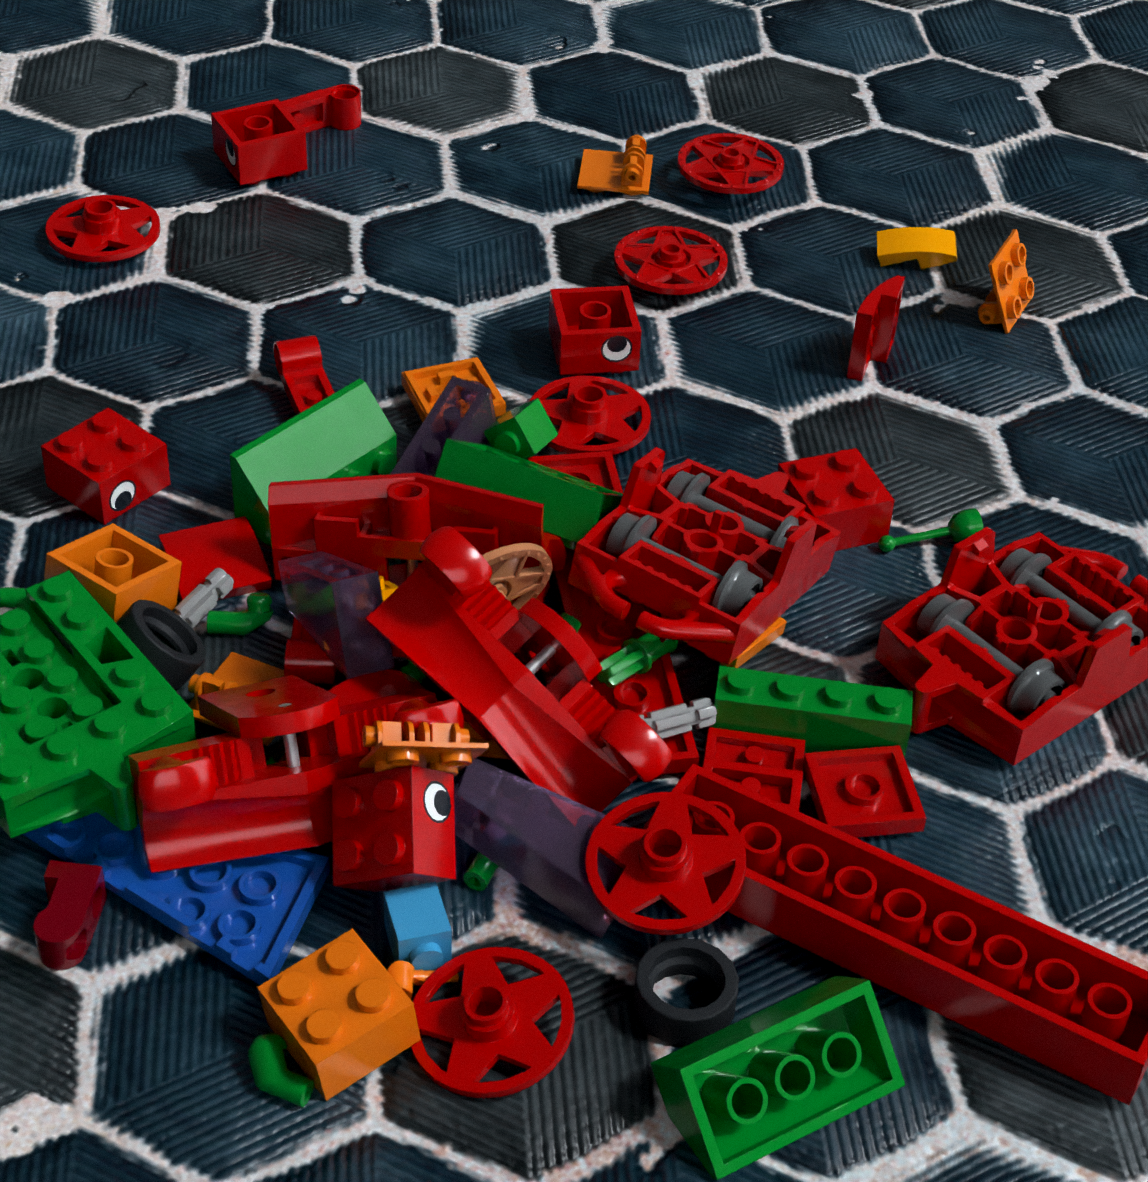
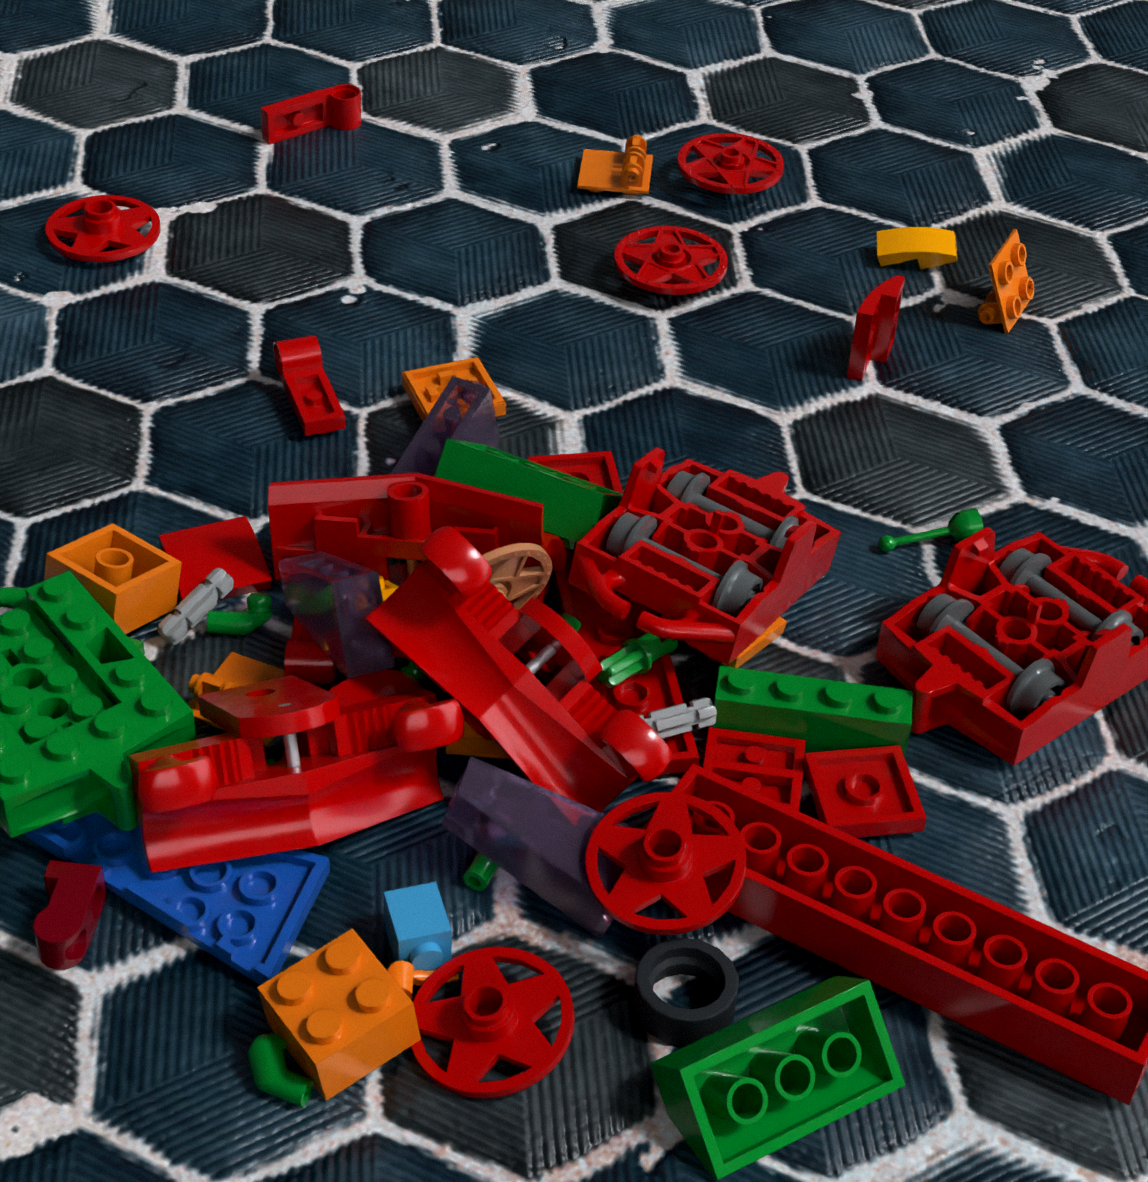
red brick [41,407,171,525] -> none
black tyre [116,600,206,689] -> none
red brick [211,99,307,185] -> none
slope [230,378,397,547] -> none
red brick [332,765,456,892] -> none
orange hinge [359,721,489,776] -> none
green brick [483,398,558,459] -> none
red wheel [529,375,651,455] -> none
red brick [548,285,642,376] -> none
red brick [778,448,895,551] -> none

